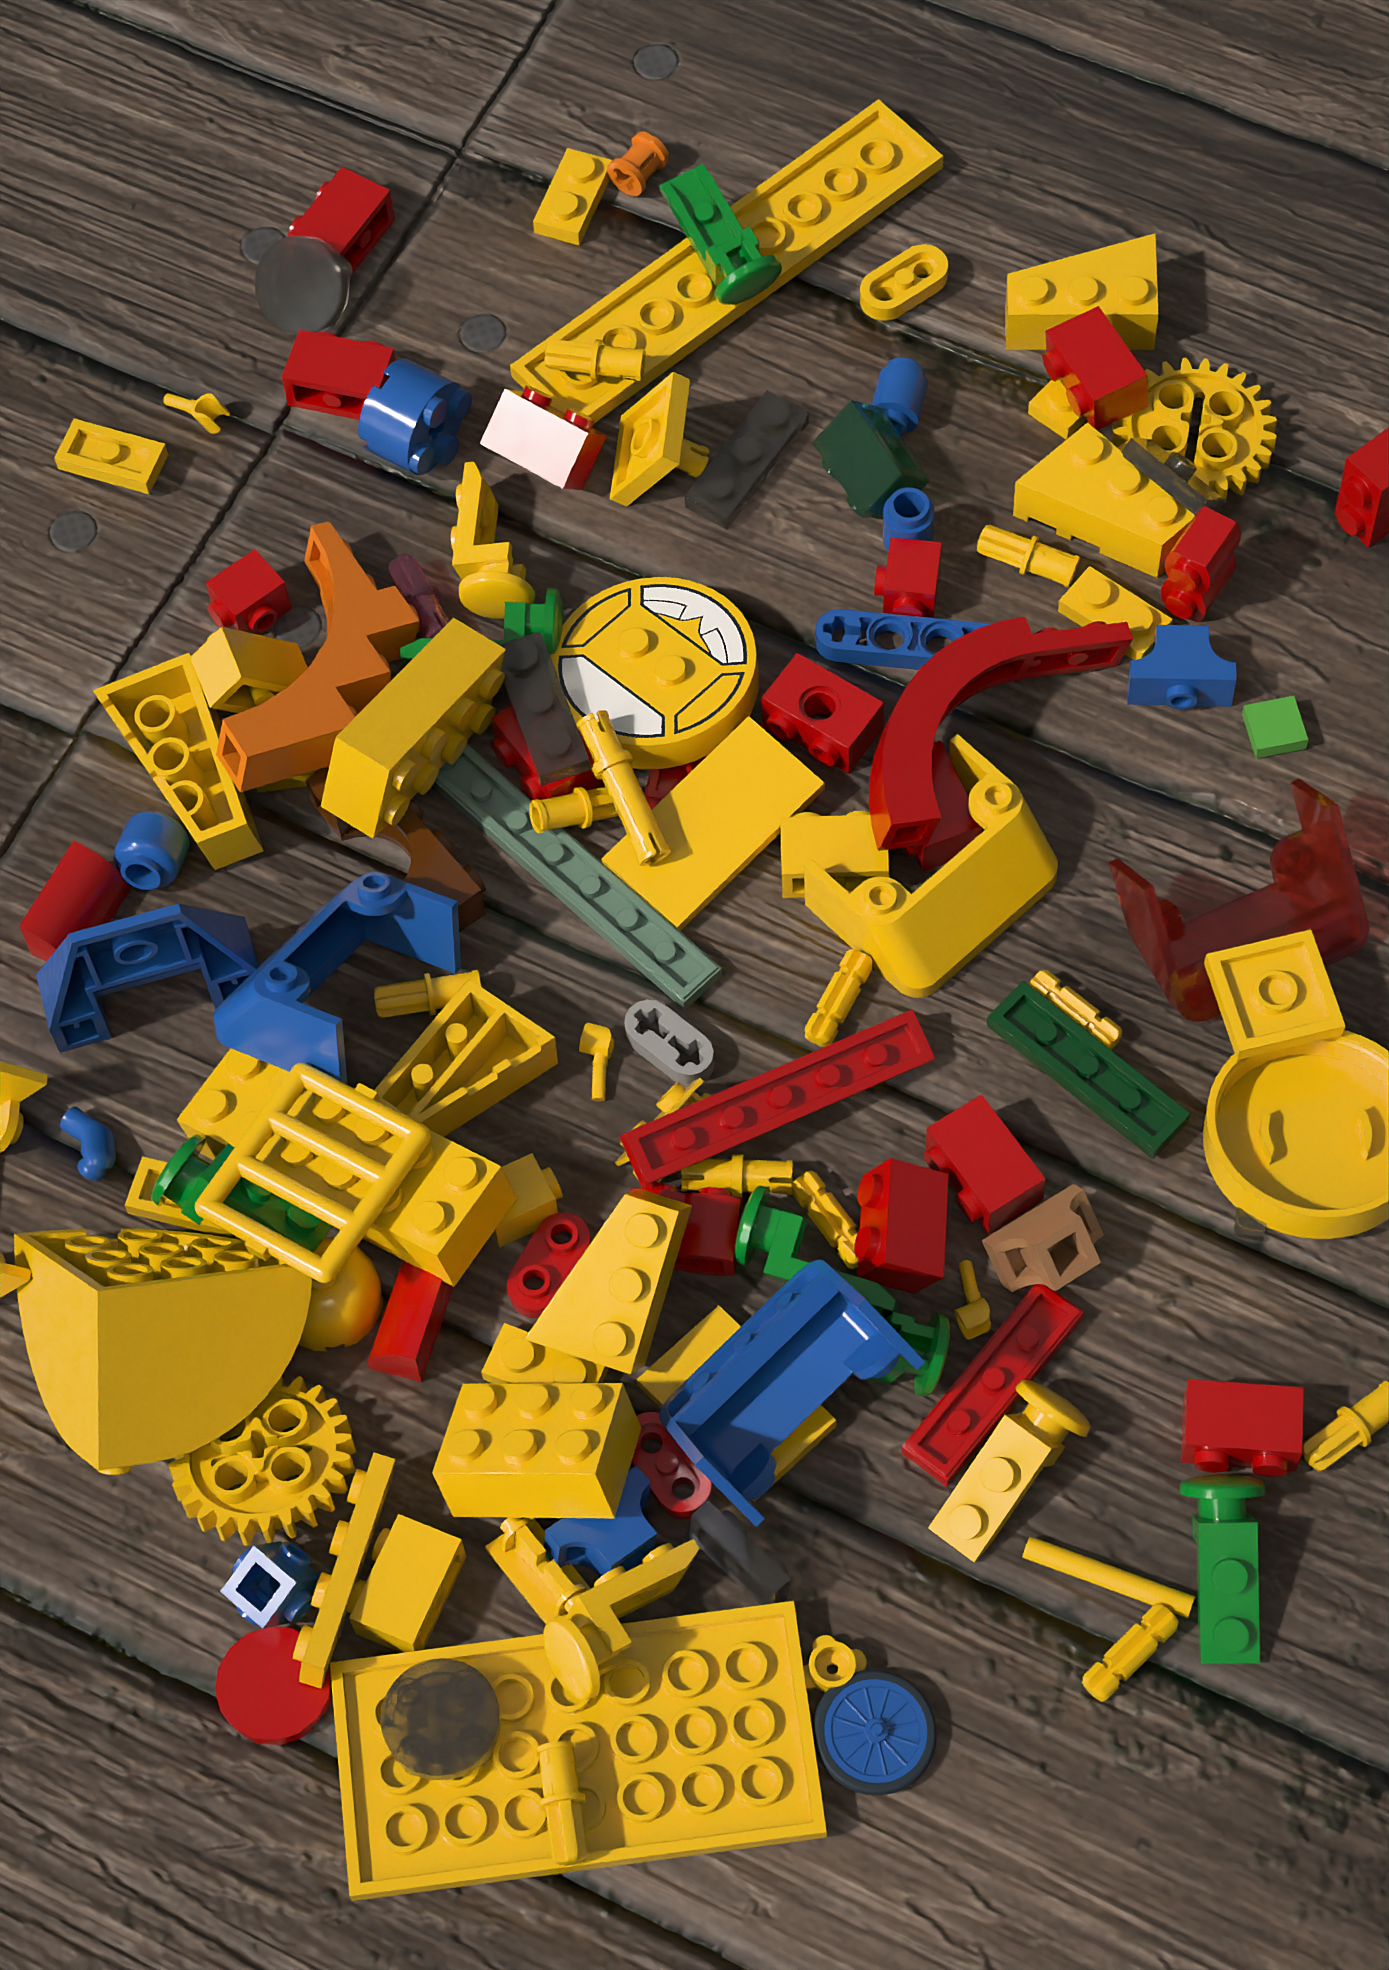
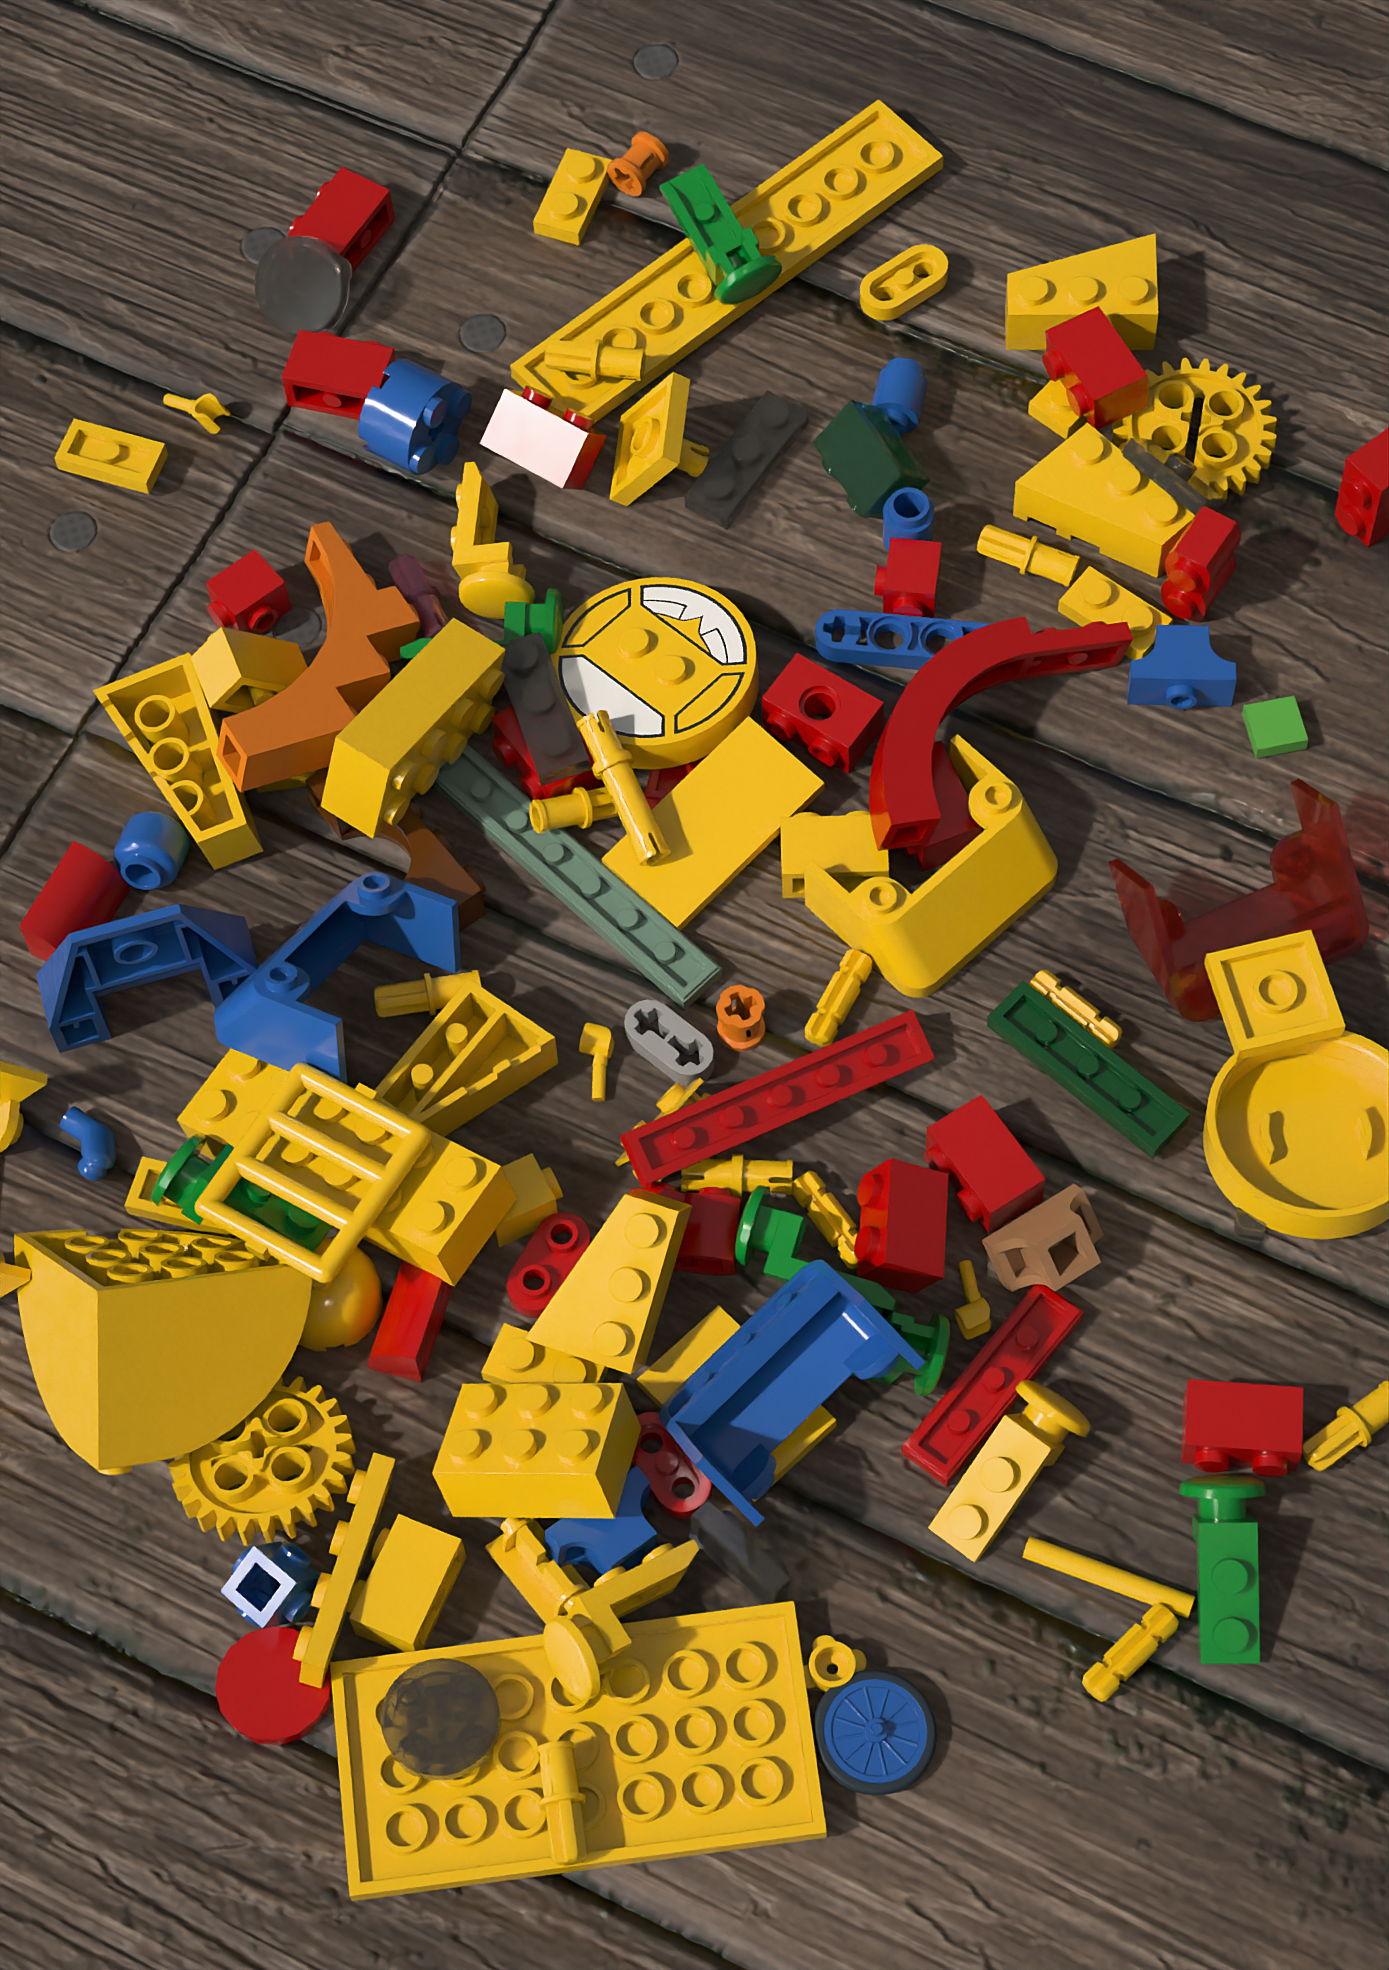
none -> orange bush [716,984,765,1052]

